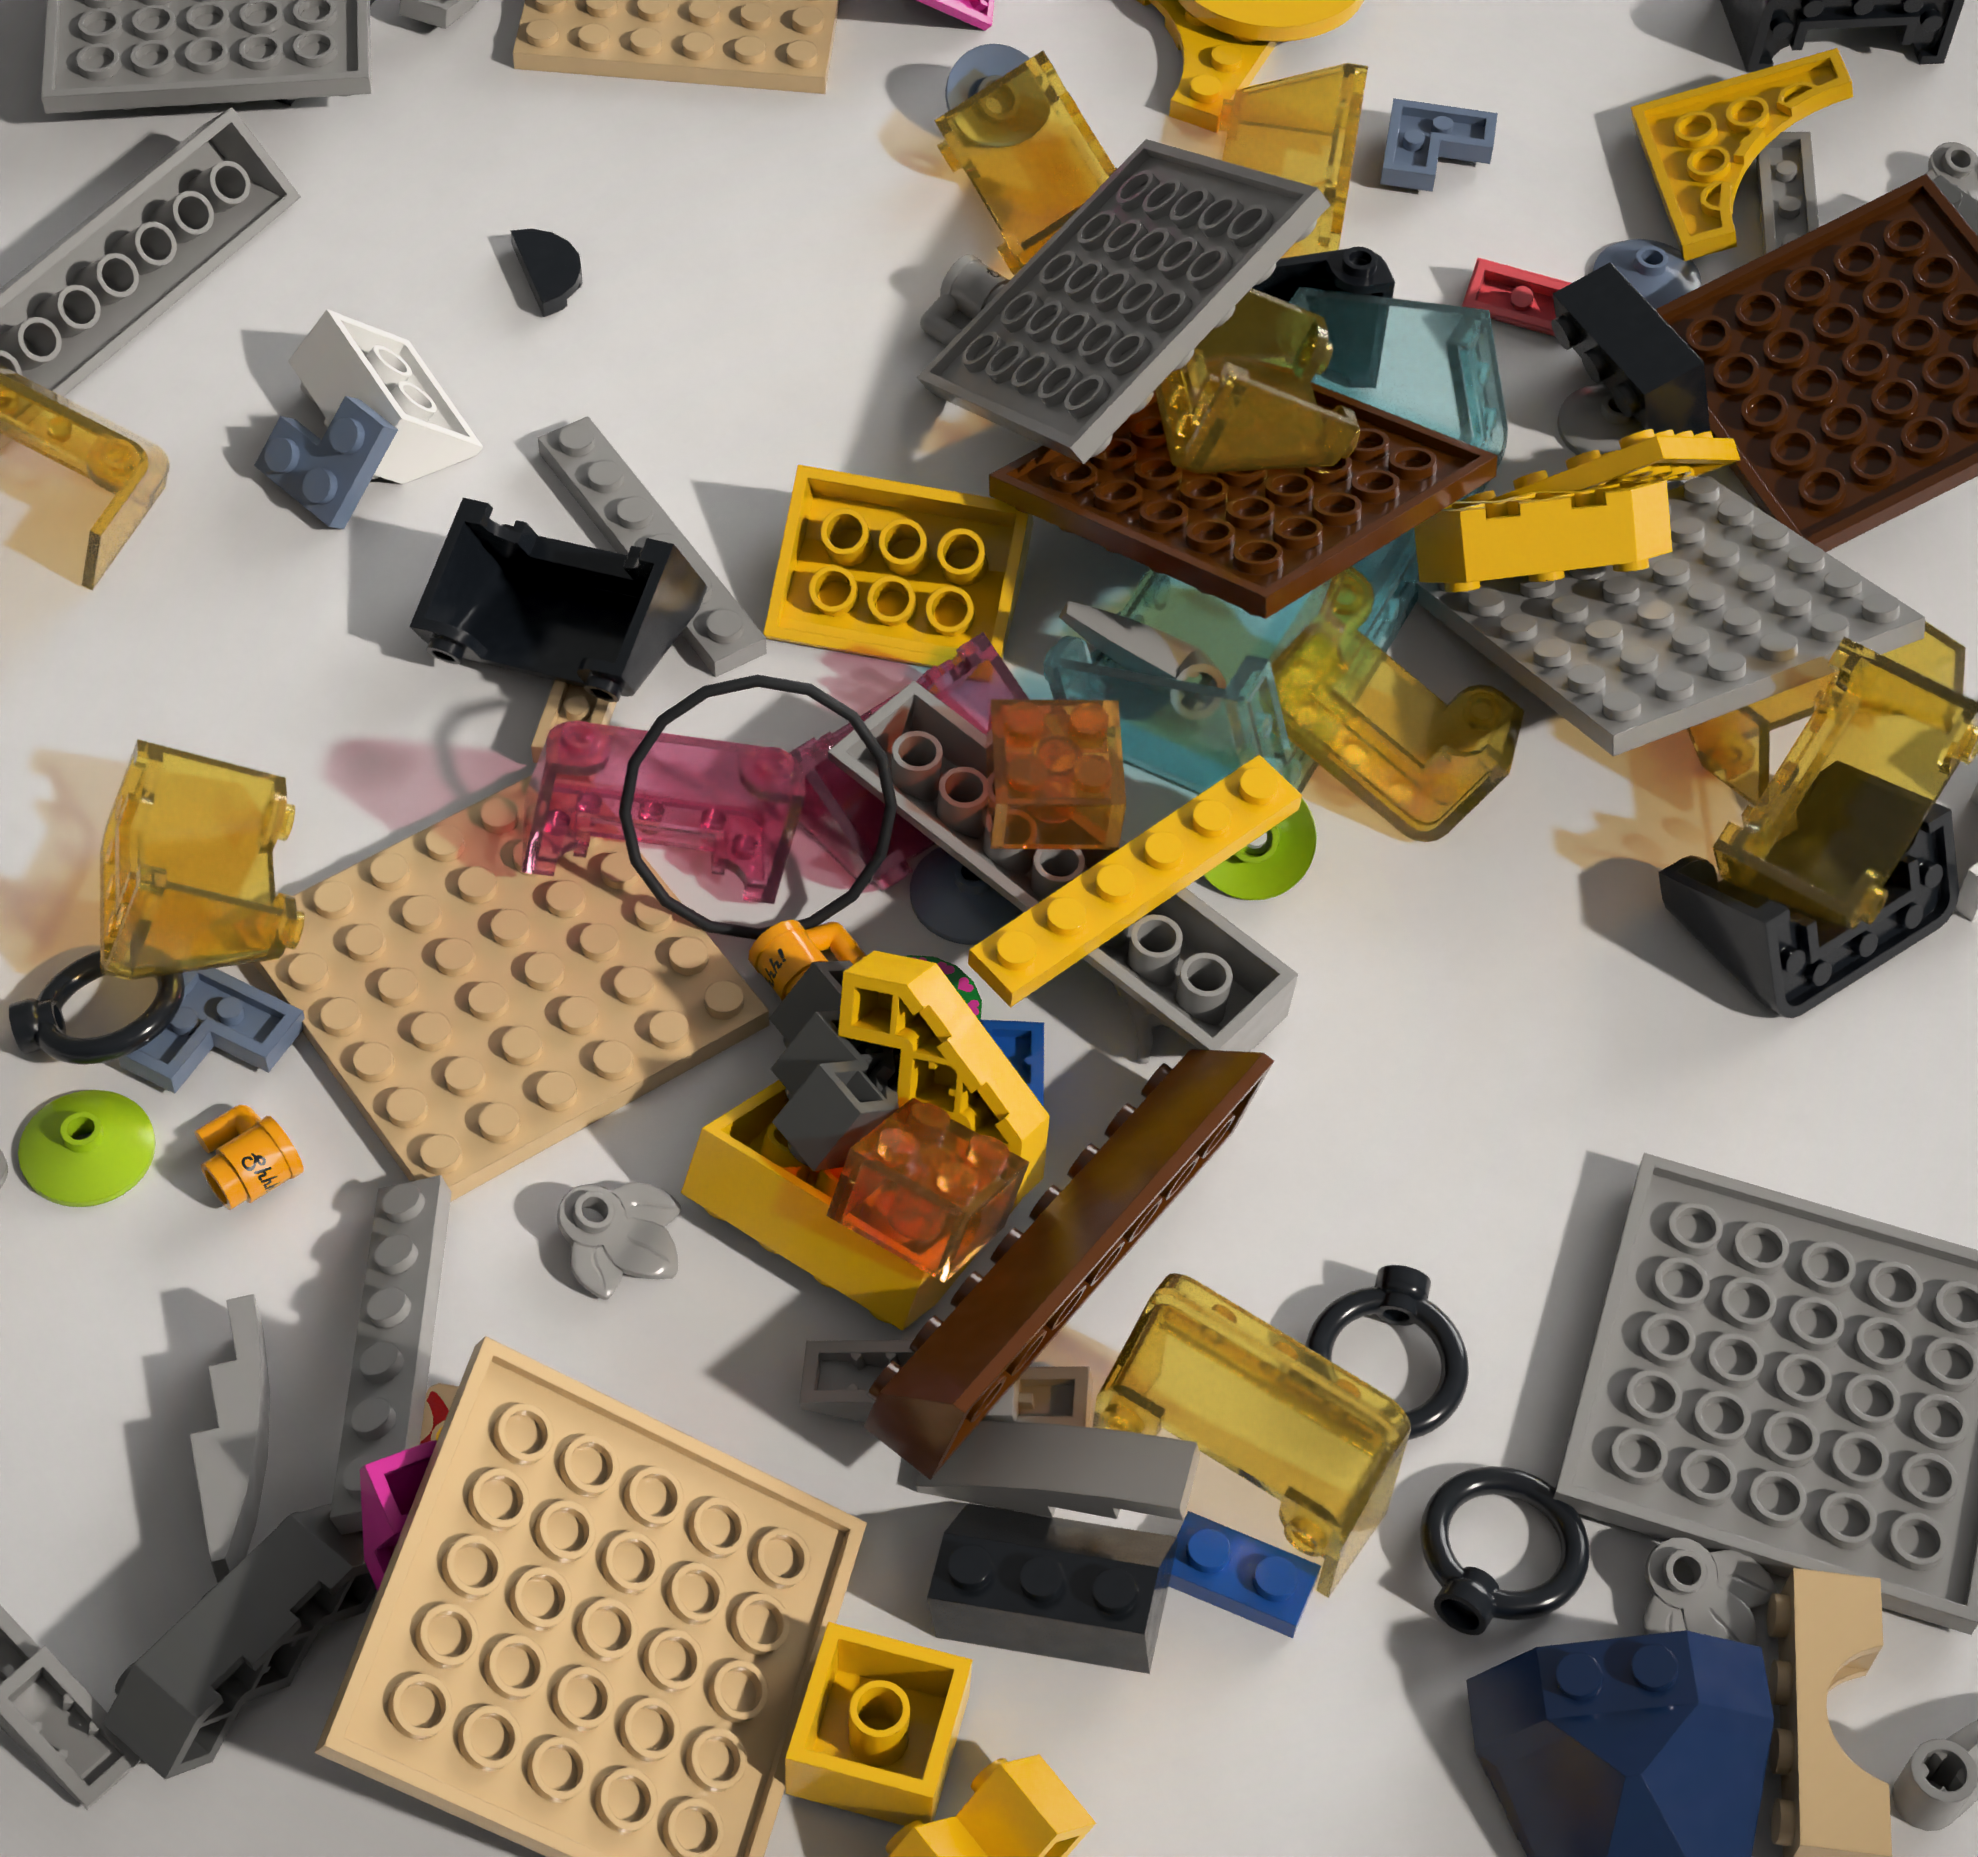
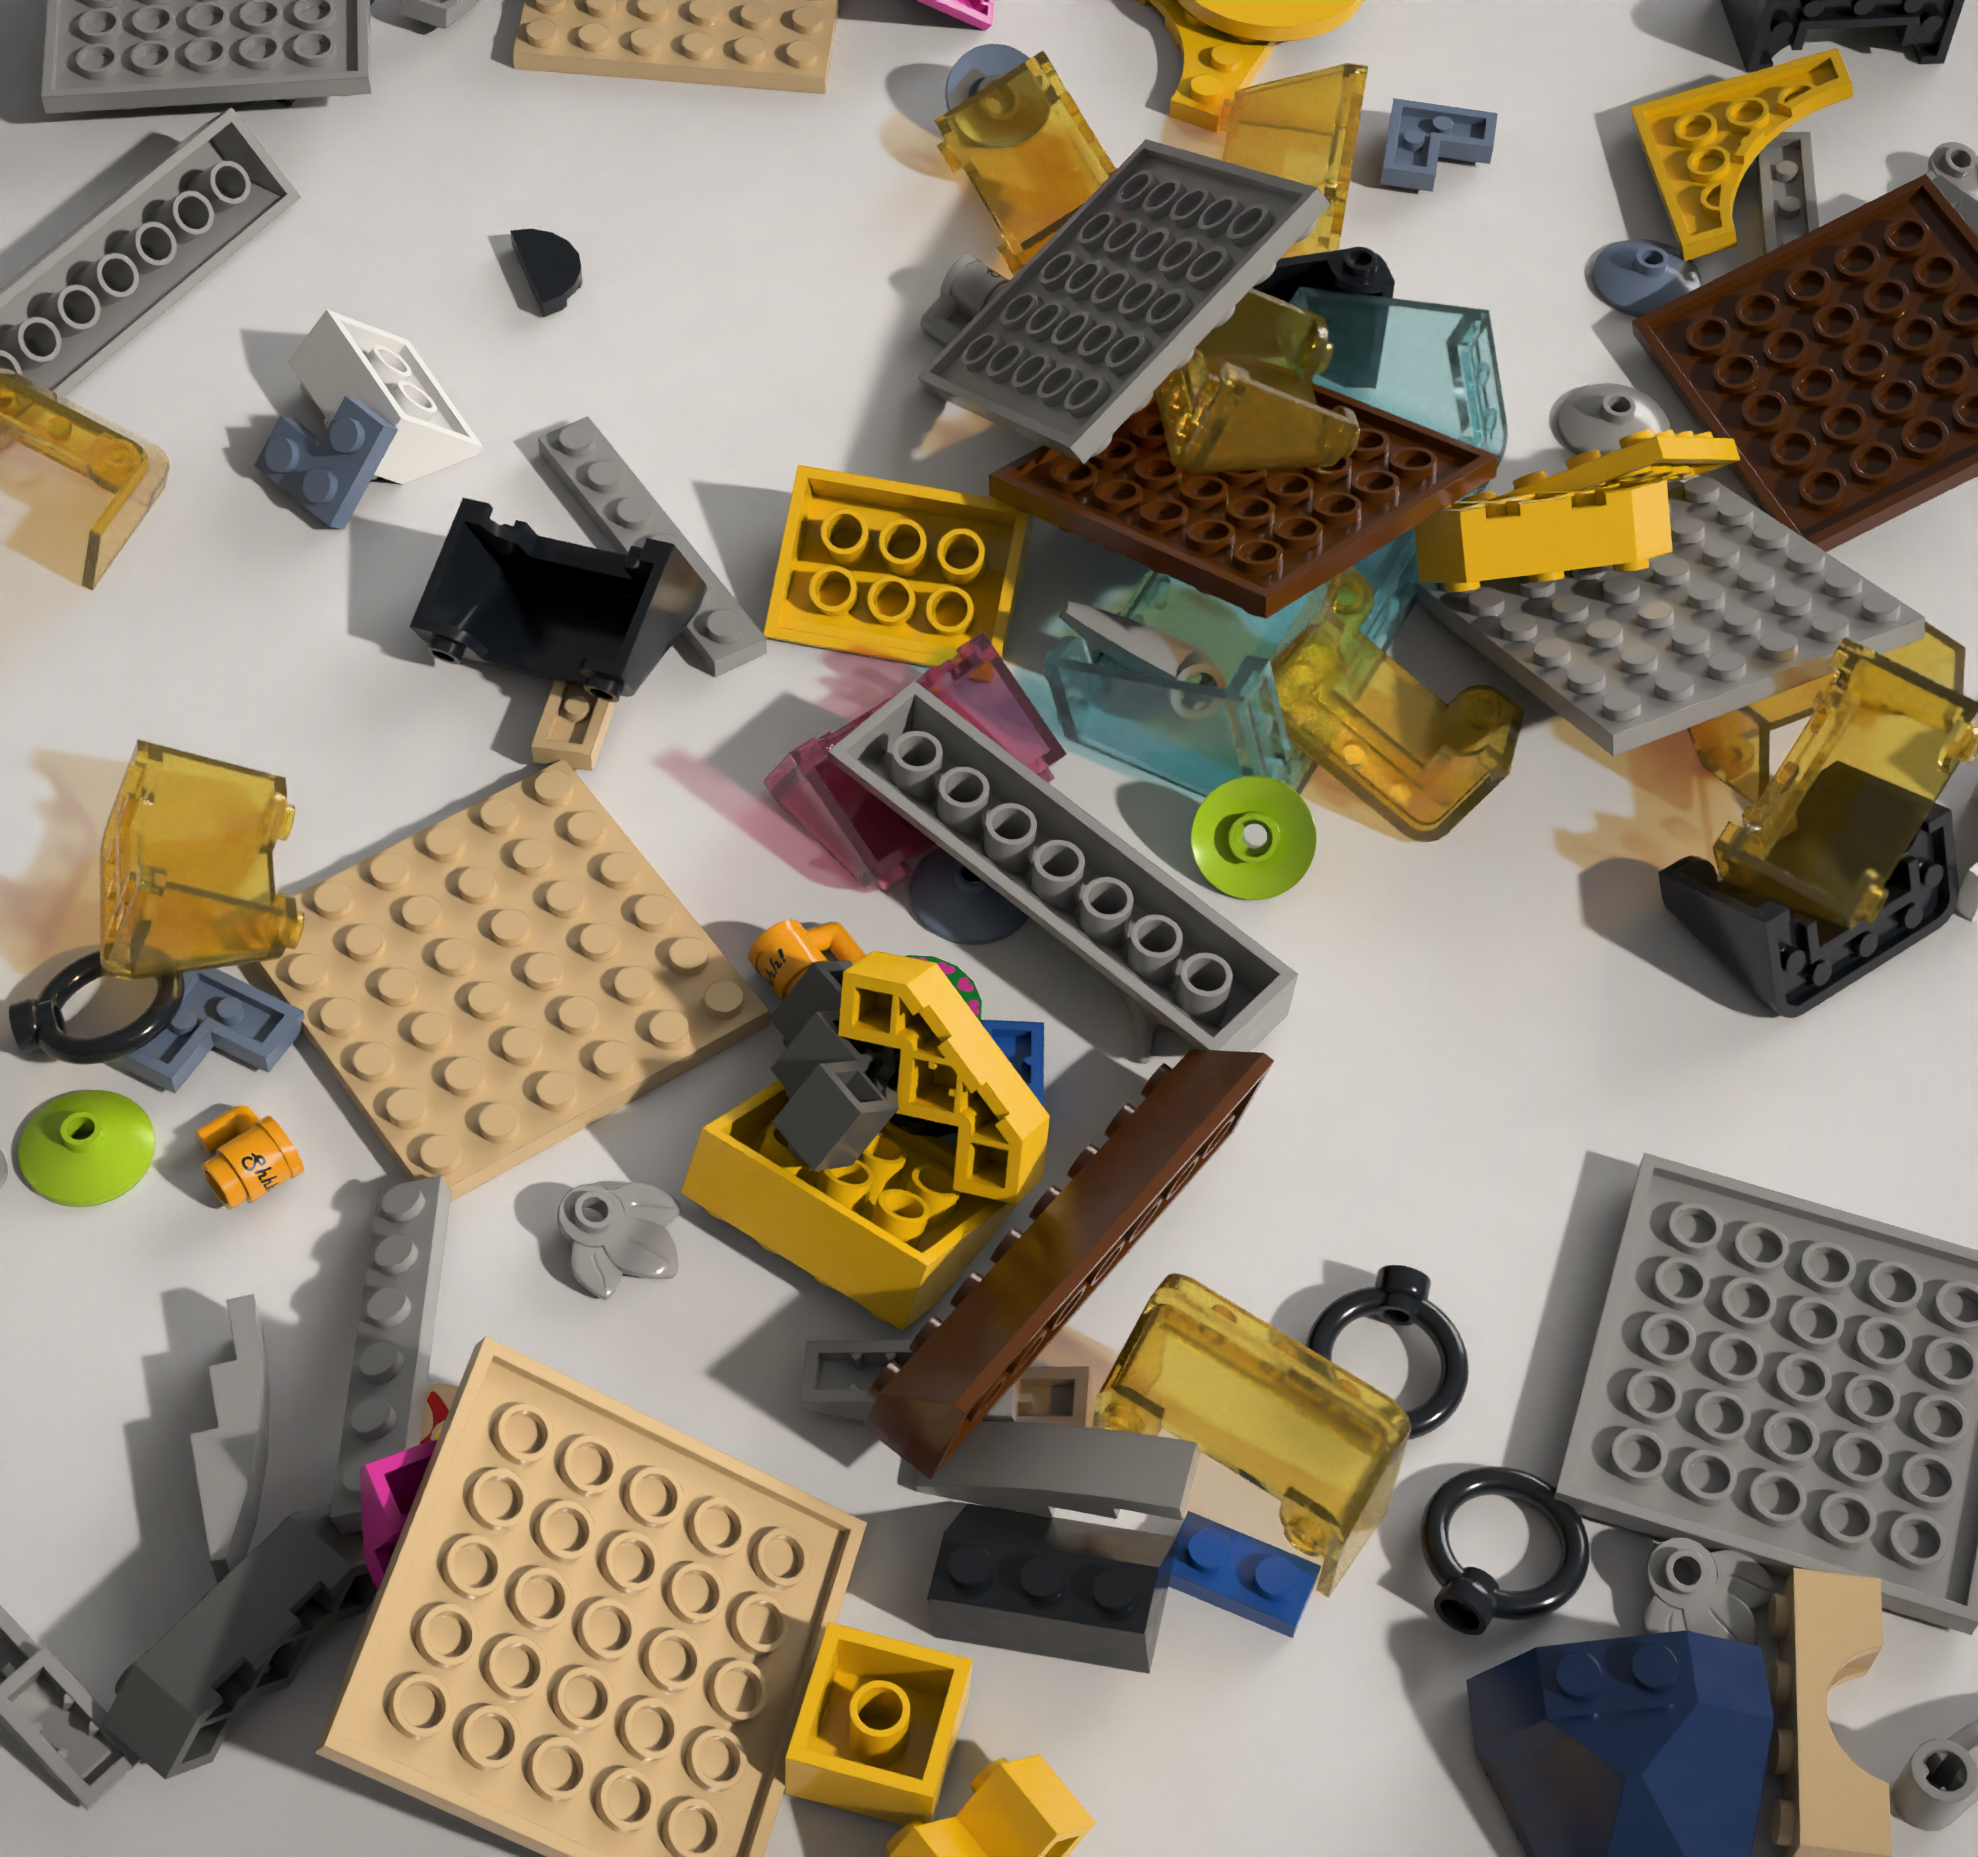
clear pink windscreen [522,721,806,904] -> none
black piece [619,674,897,940] -> none
clear orange brick [826,1098,1029,1283] -> none
yellow plate [968,755,1302,1008] -> none
clear orange brick [986,699,1126,850] -> none
coral slope [1461,258,1571,337] -> none
black slope [1551,262,1710,435] -> none

